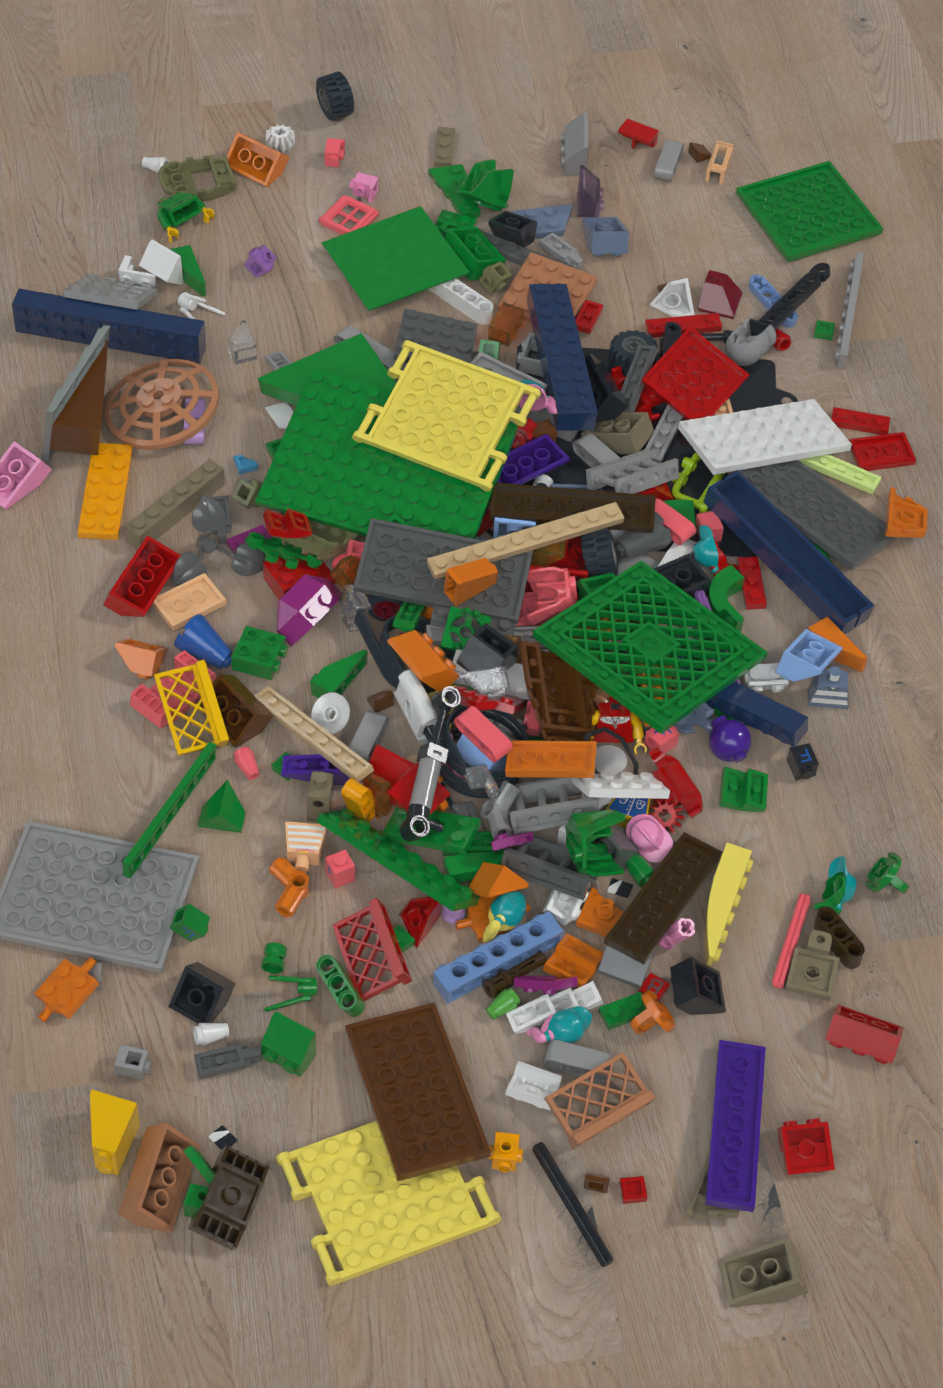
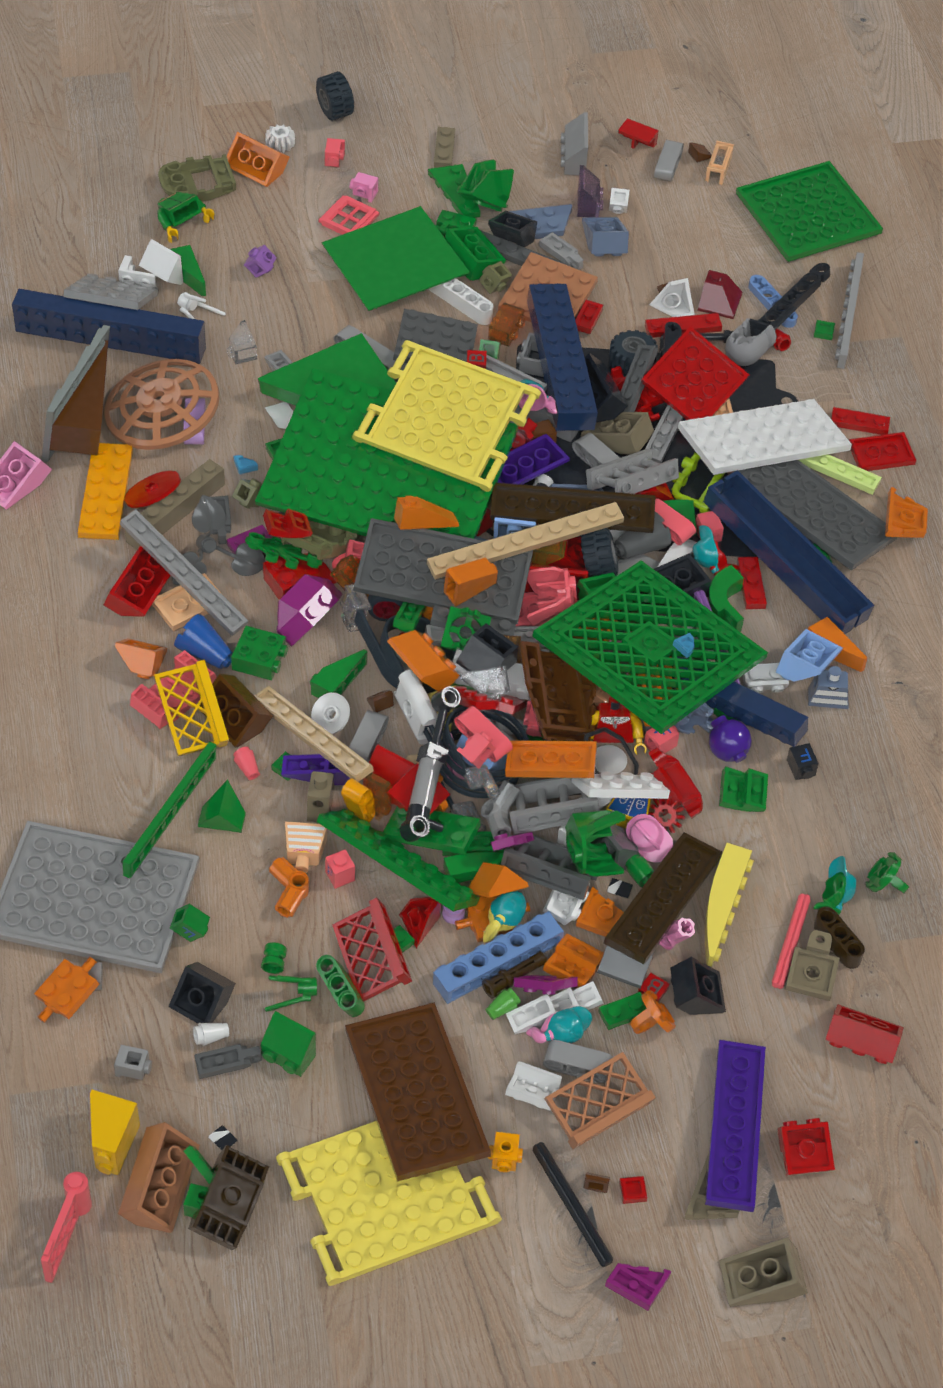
white cone [142,157,170,173] -> none
none -> coral piece [41,1172,92,1283]
none -> light grey plate [120,509,248,636]
none -> red piece [124,471,181,508]
none -> orange slope [394,496,459,530]
none -> coral brick [457,731,496,769]
none -> red tile [467,350,487,369]
none -> magenta wing [605,1263,671,1311]
none -> white bracket [609,188,630,214]
none -> dark azure tile [673,633,694,658]

